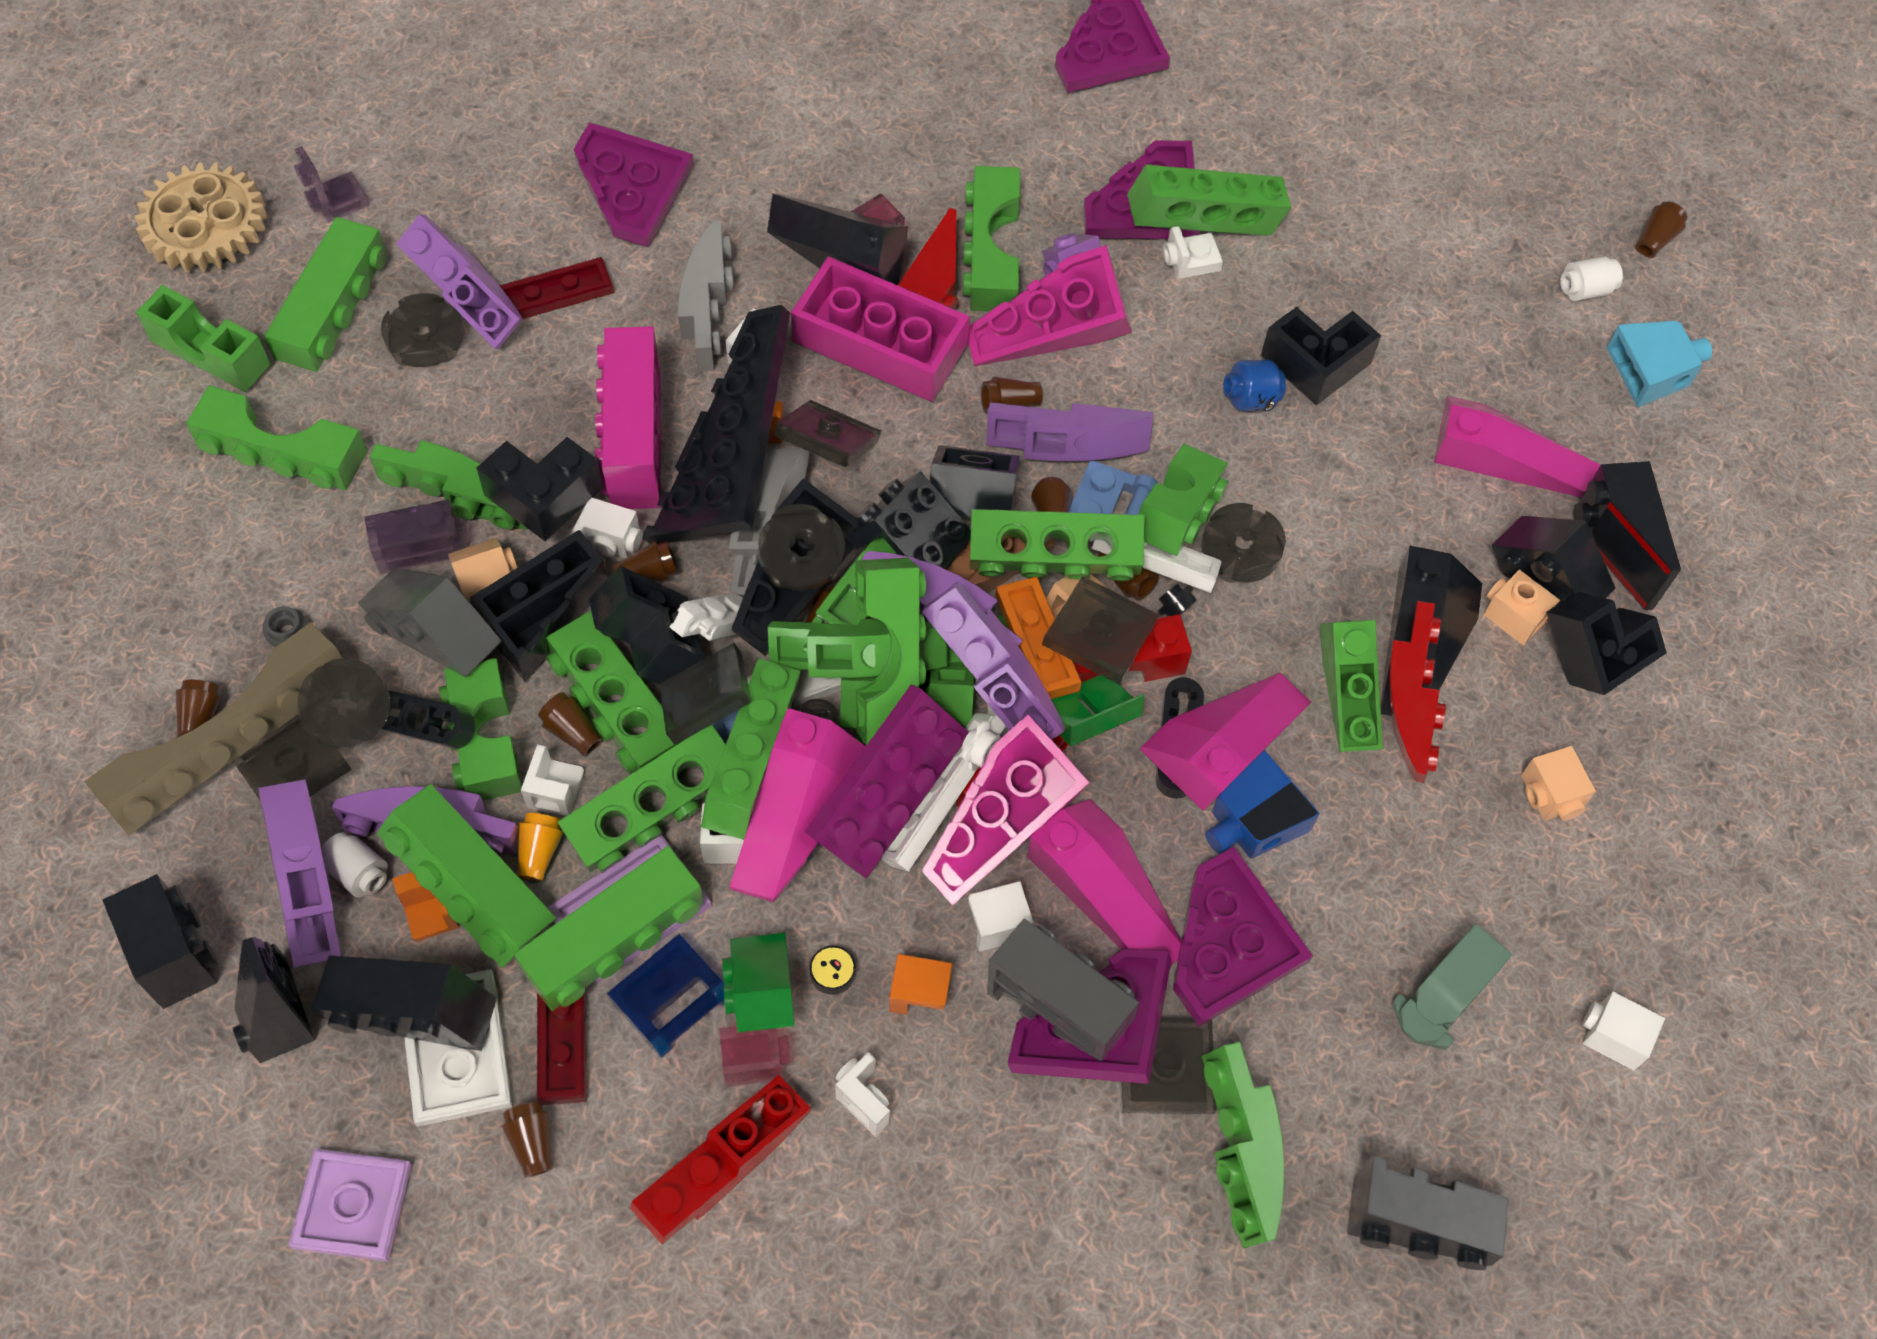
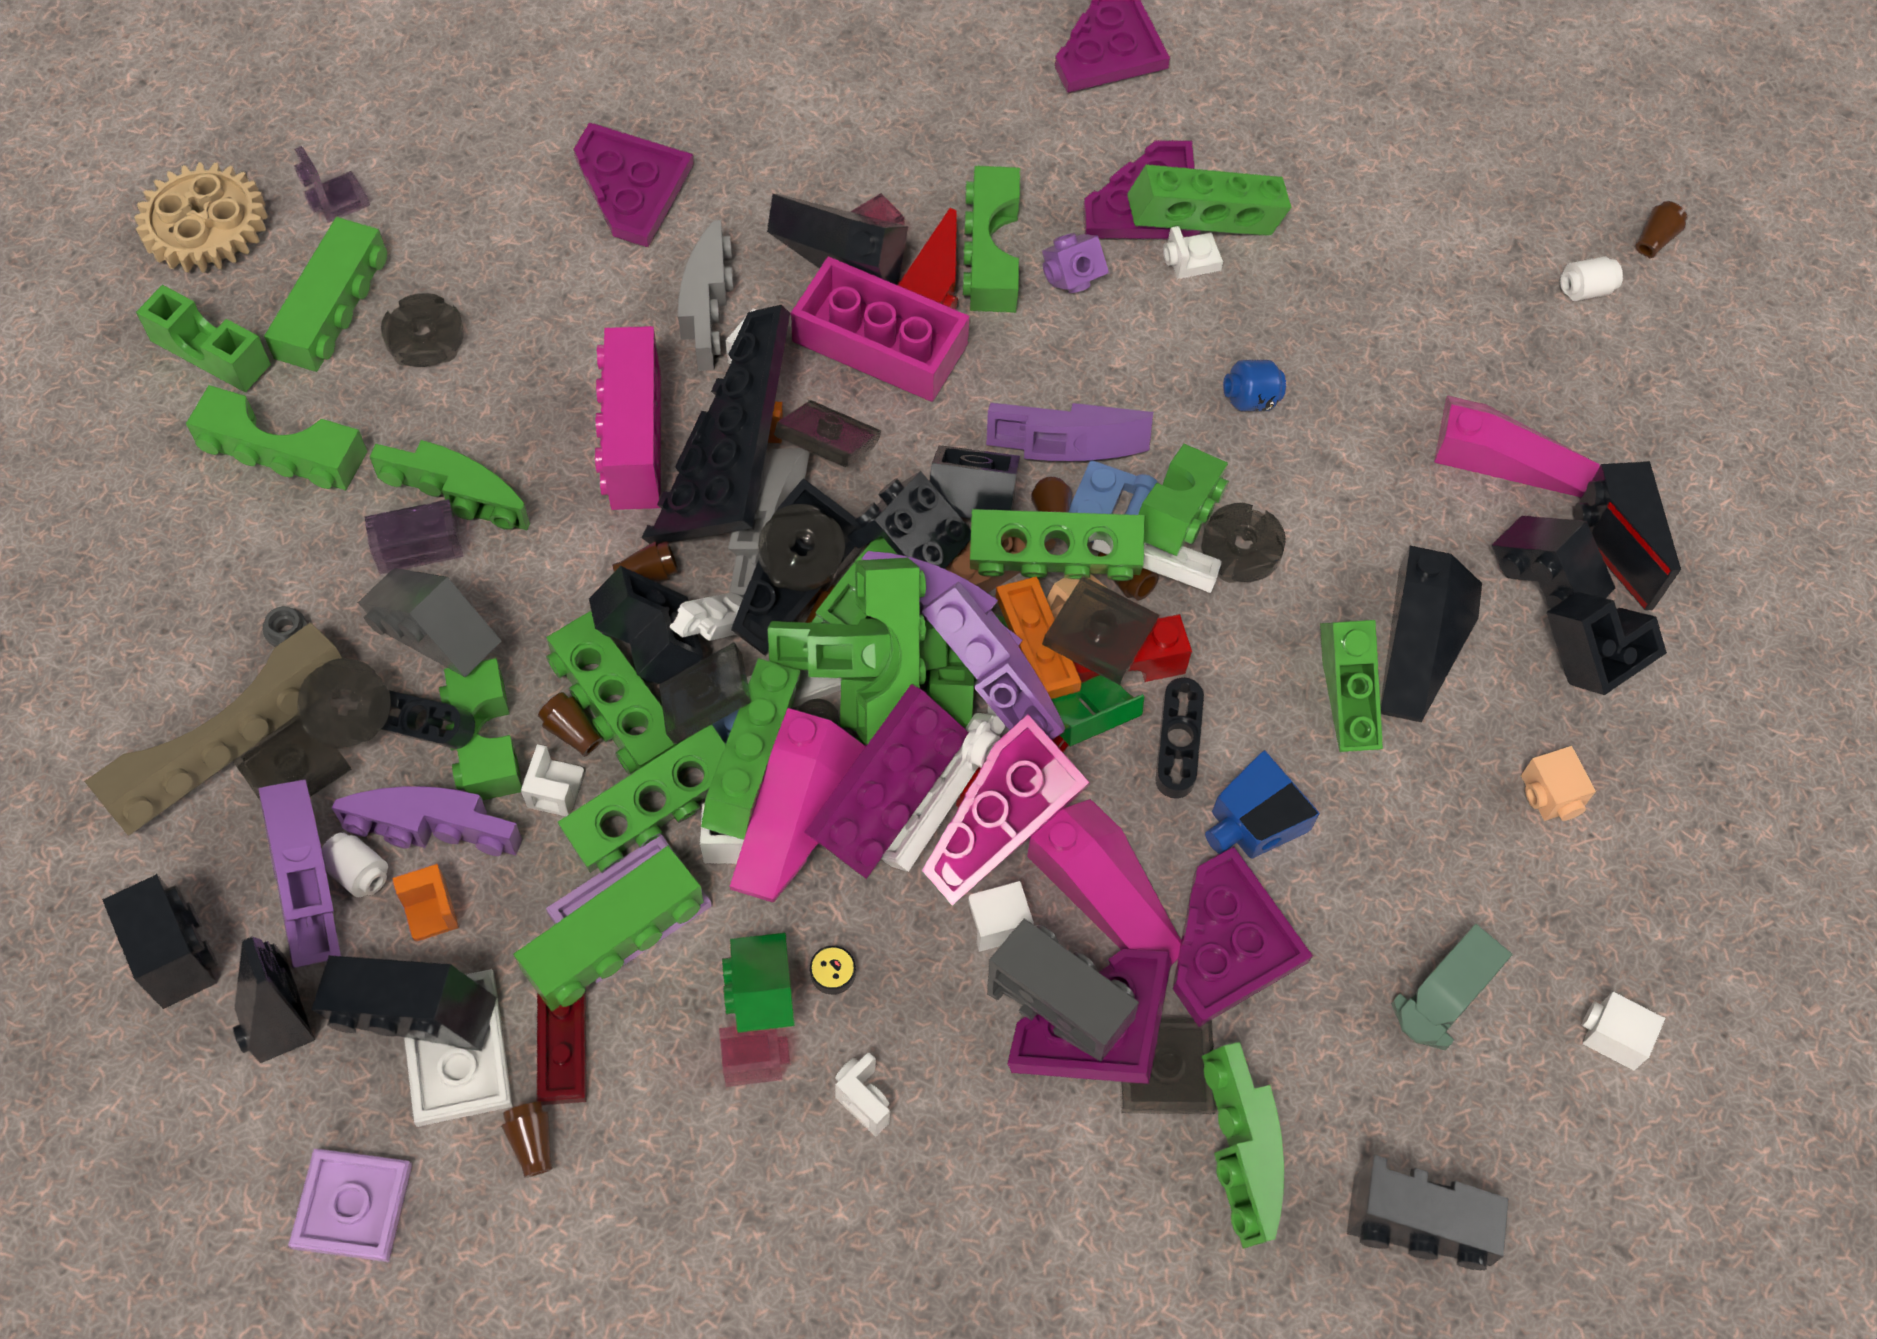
reddish brown cone [176,679,221,738] -> none
bright green brick [376,784,556,968] -> none
medium lavender slope [396,214,523,349] -> none
light nougat brick [448,538,517,602] -> none
black wedge [470,530,607,682] -> none
black brick [476,437,604,542] -> none
dark red tile [499,257,614,319] -> none
light orange cone [517,813,563,882] -> none
white brick [573,498,643,558] -> none
clear blue plate [607,934,725,1059] -> none
red slope [630,1075,811,1244] -> none
orange panel [889,954,953,1015] -> none
dark pink wedge [968,245,1132,366] -> none
reddish brown cone [981,376,1043,413] -> none
dark pink wedge [1140,673,1311,811] -> none
black plate [1157,584,1197,617] -> none
black brick [1261,306,1381,405] -> none
red slope [1389,601,1446,783] -> none
light nougat brick [1484,569,1560,646] -> none
medium azure torso [1607,321,1712,407] -> none

